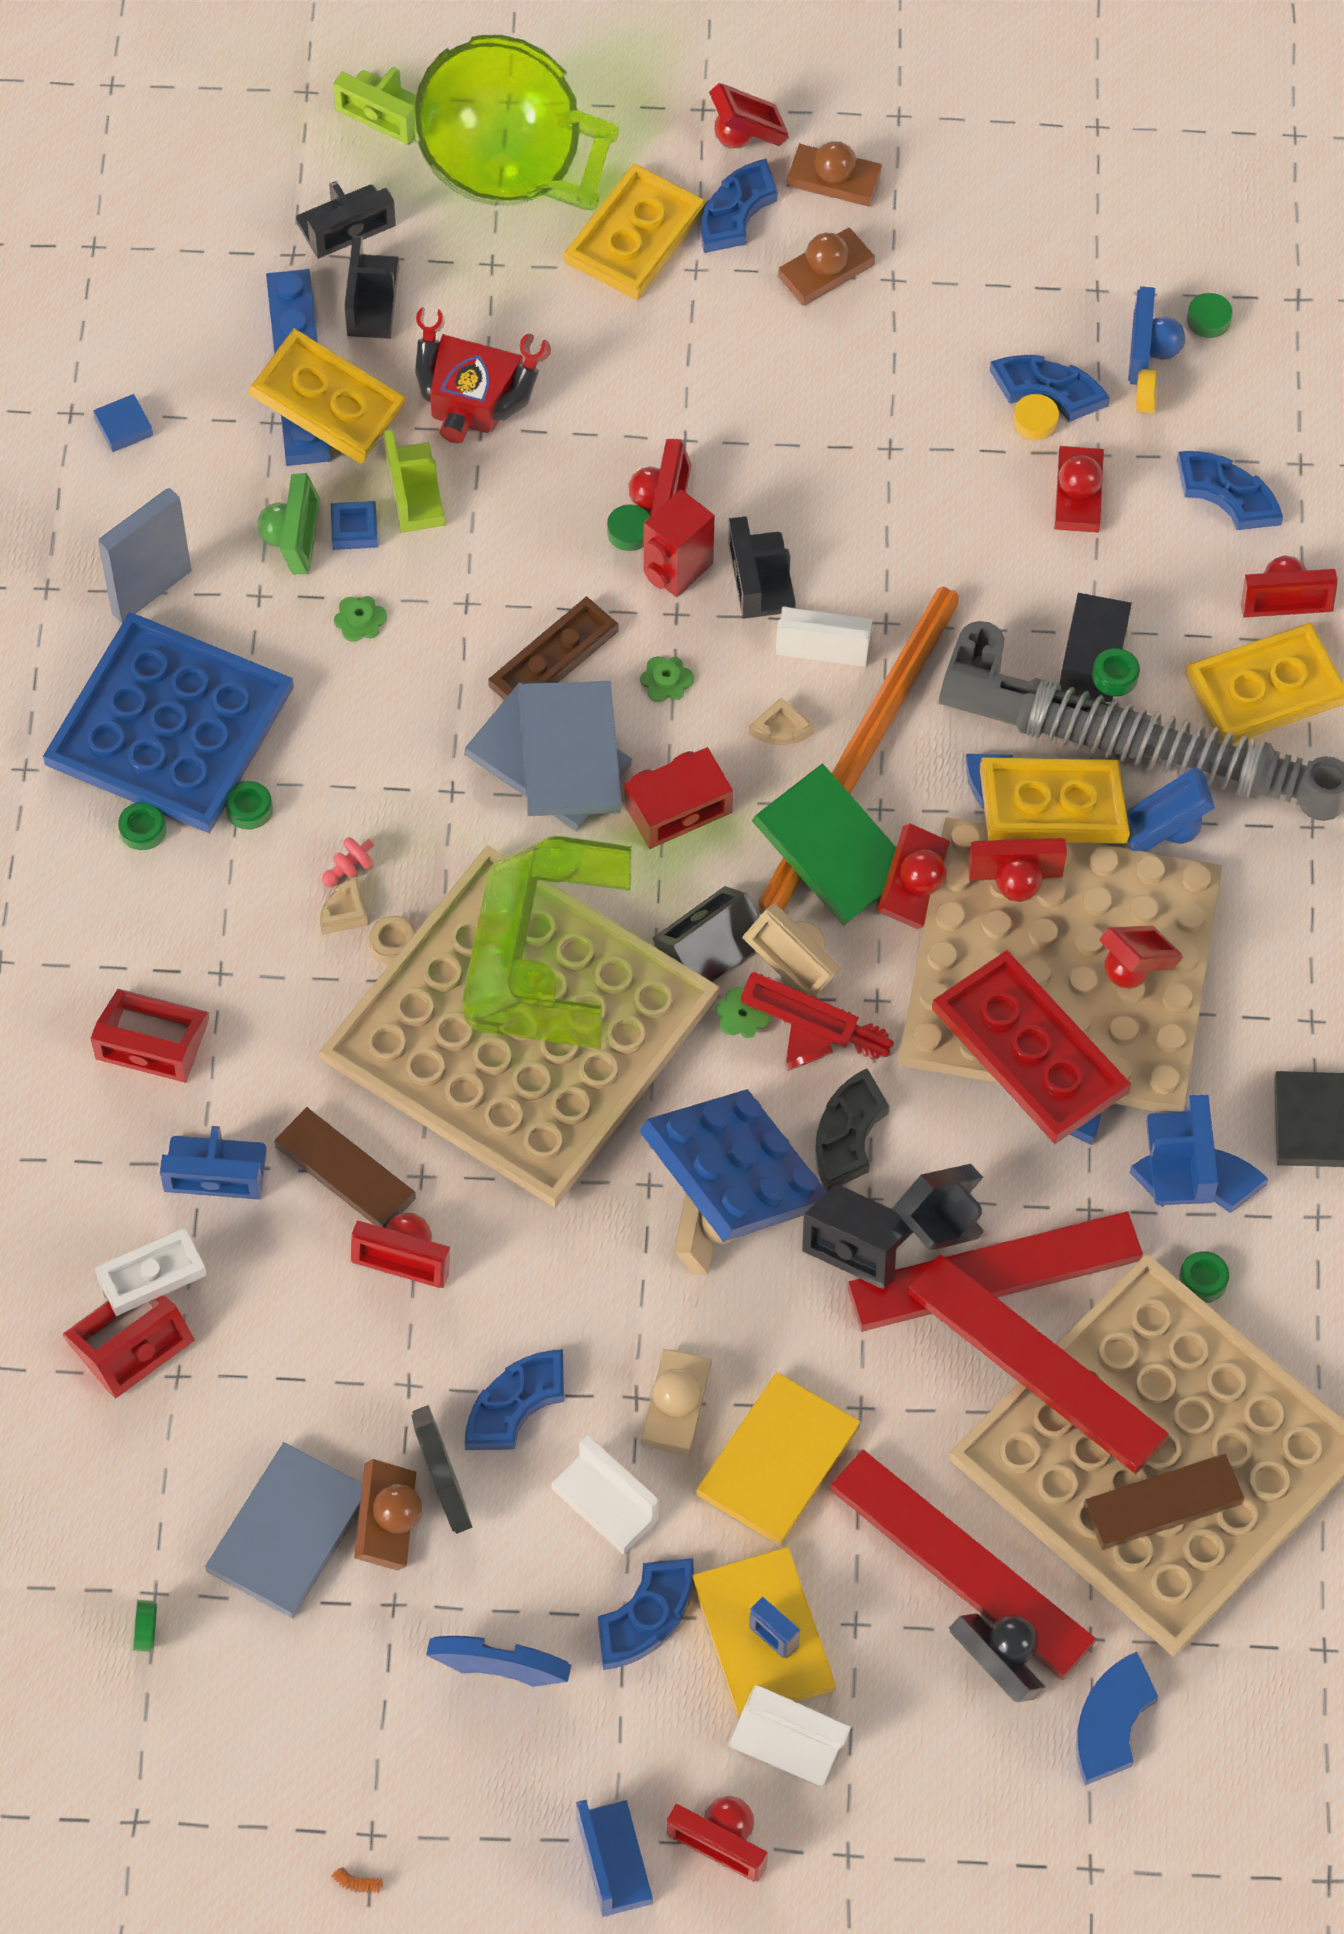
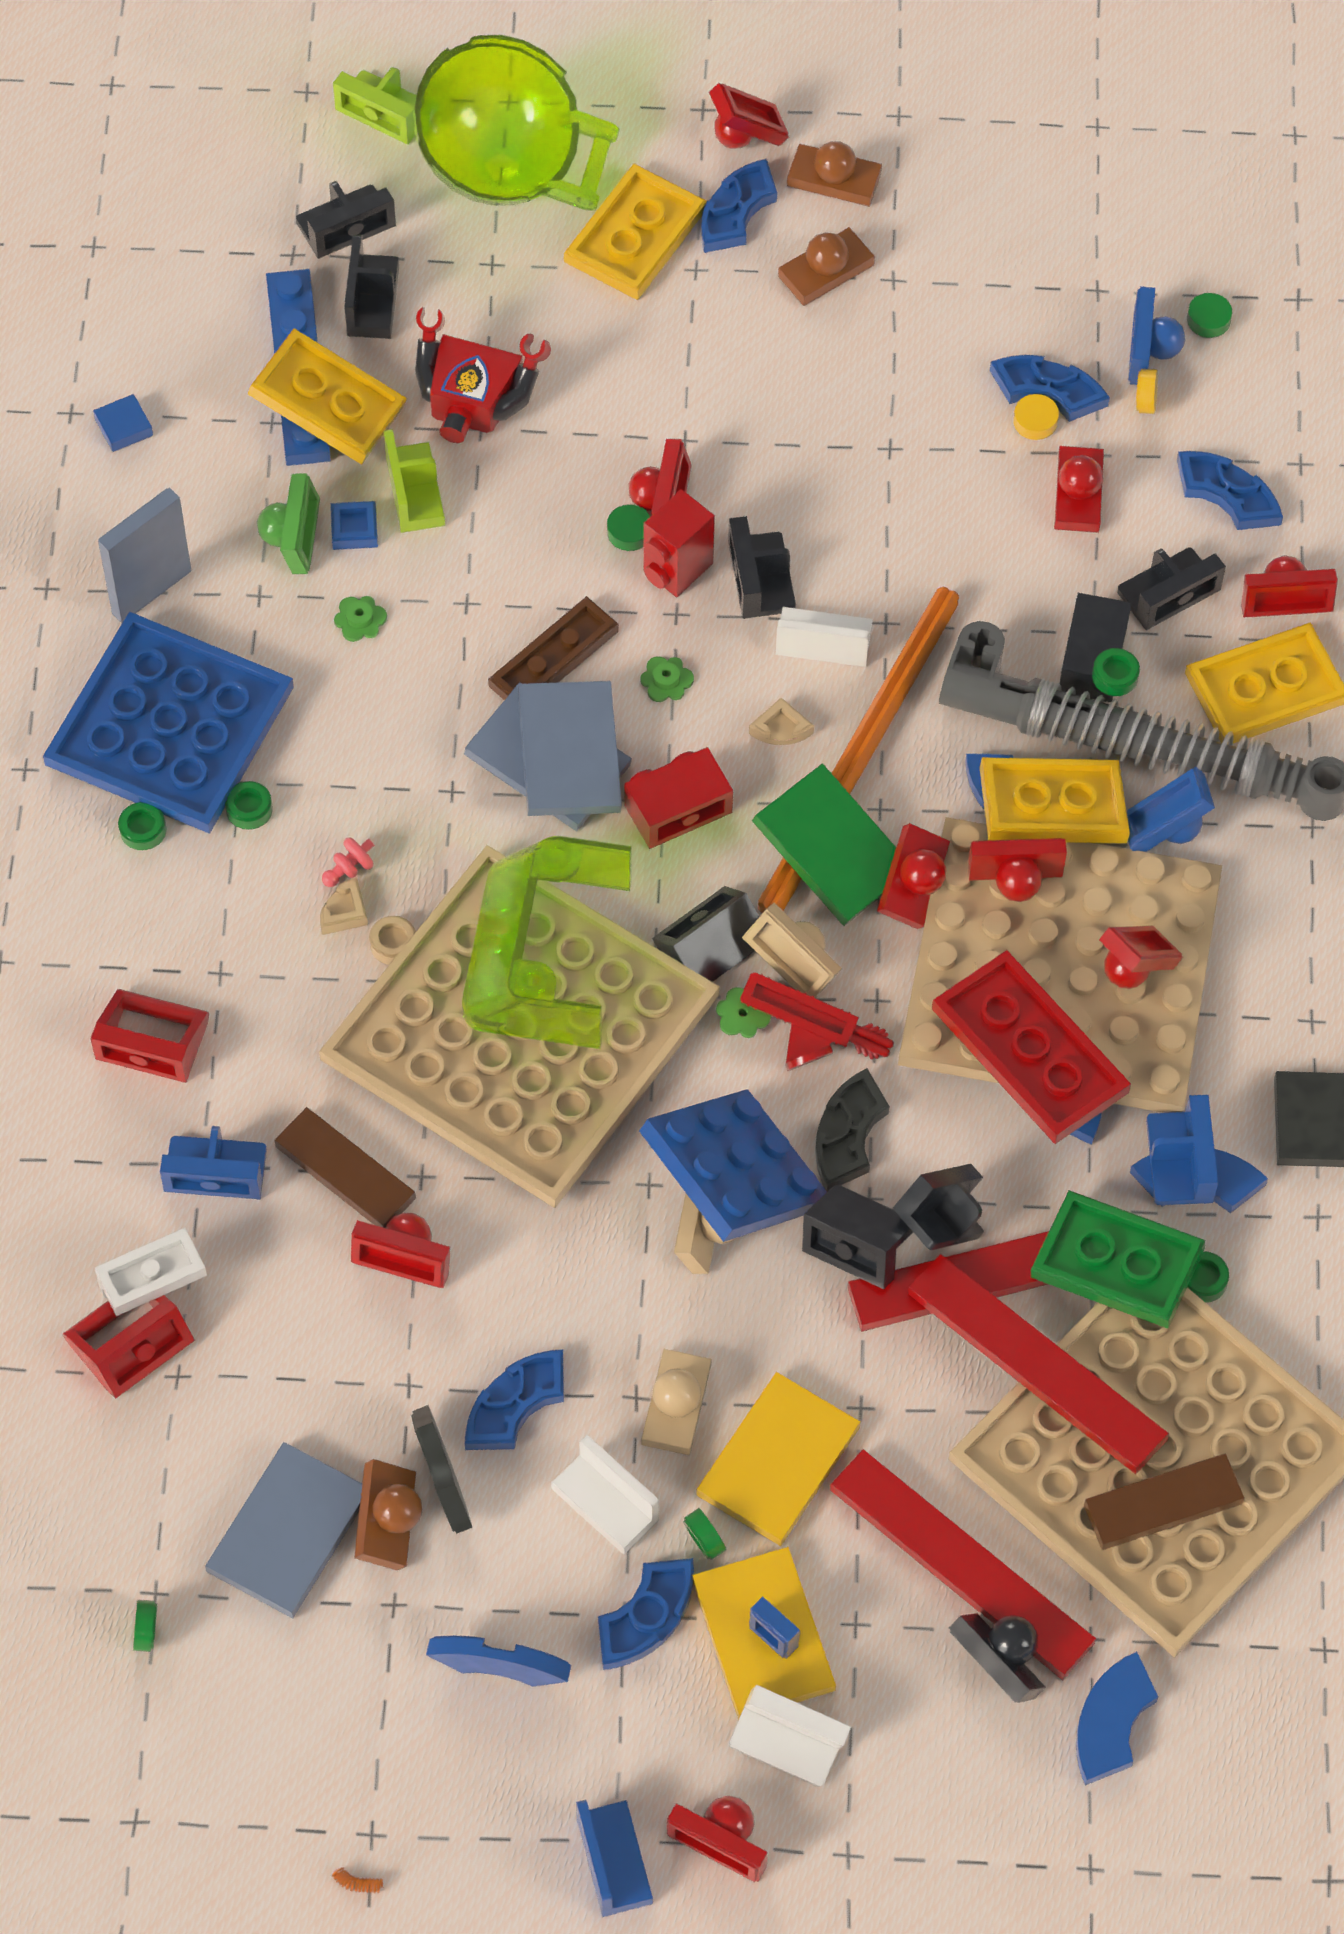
none -> green tile [683,1508,726,1560]
none -> green tile [1031,1190,1205,1329]
none -> black panel [1117,547,1226,630]

